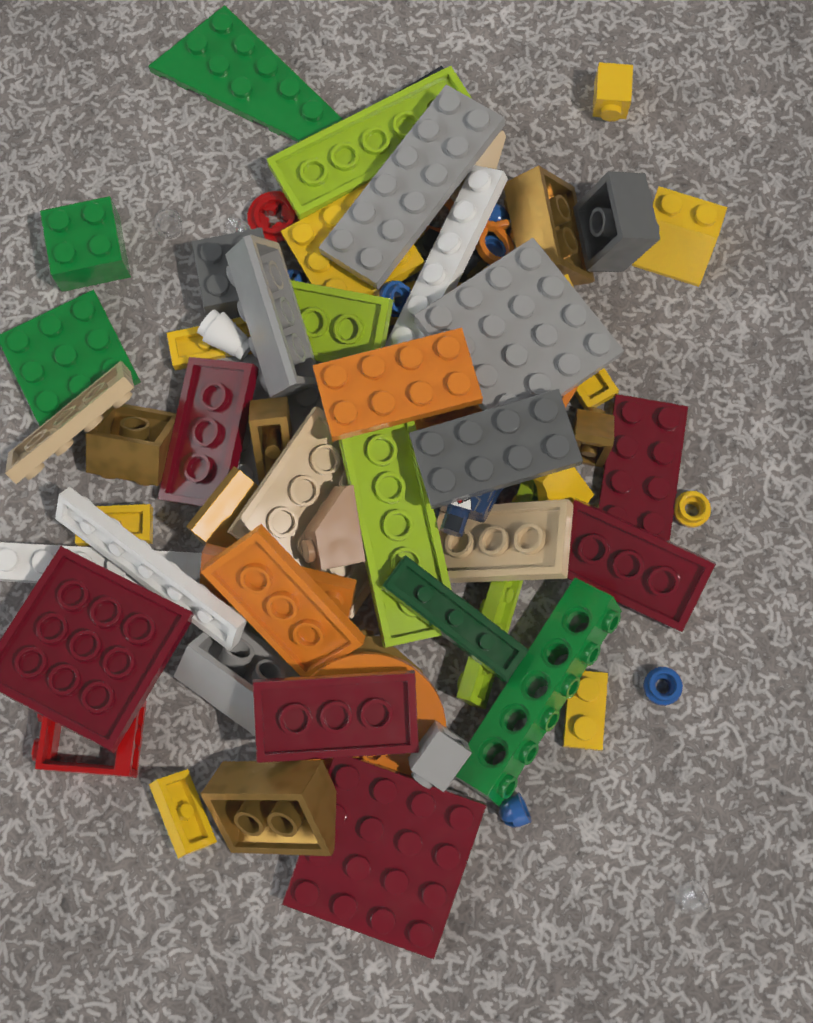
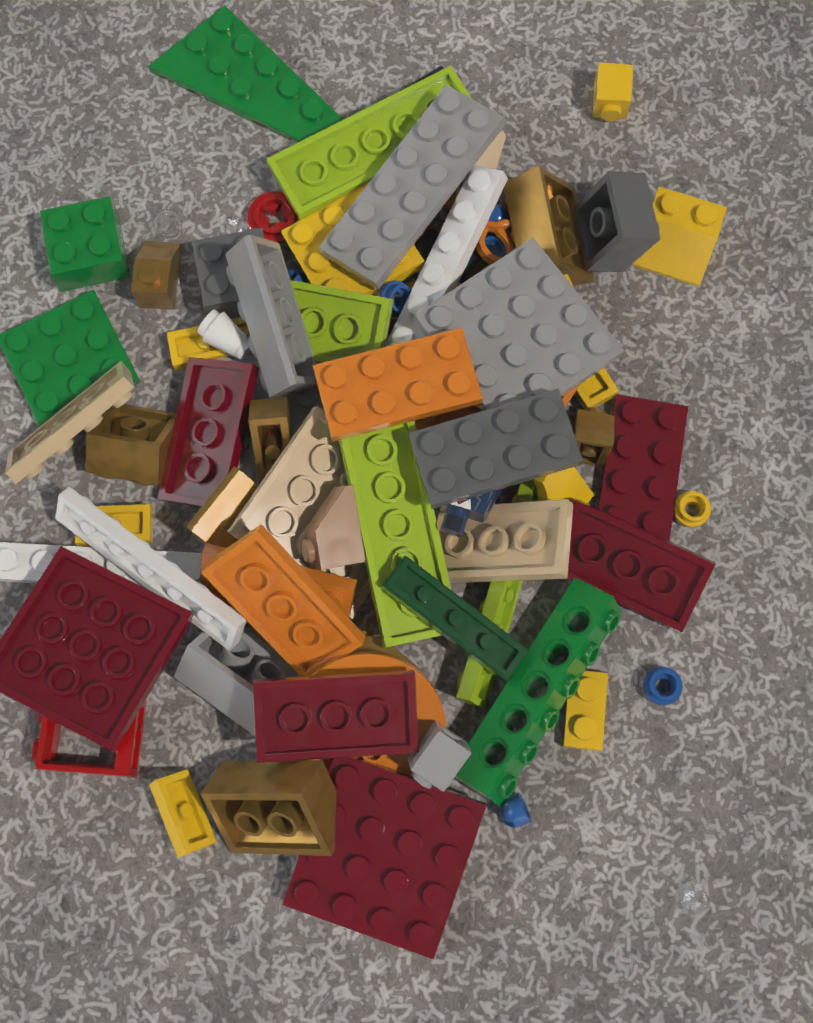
none -> pearl gold slope [131,241,182,310]

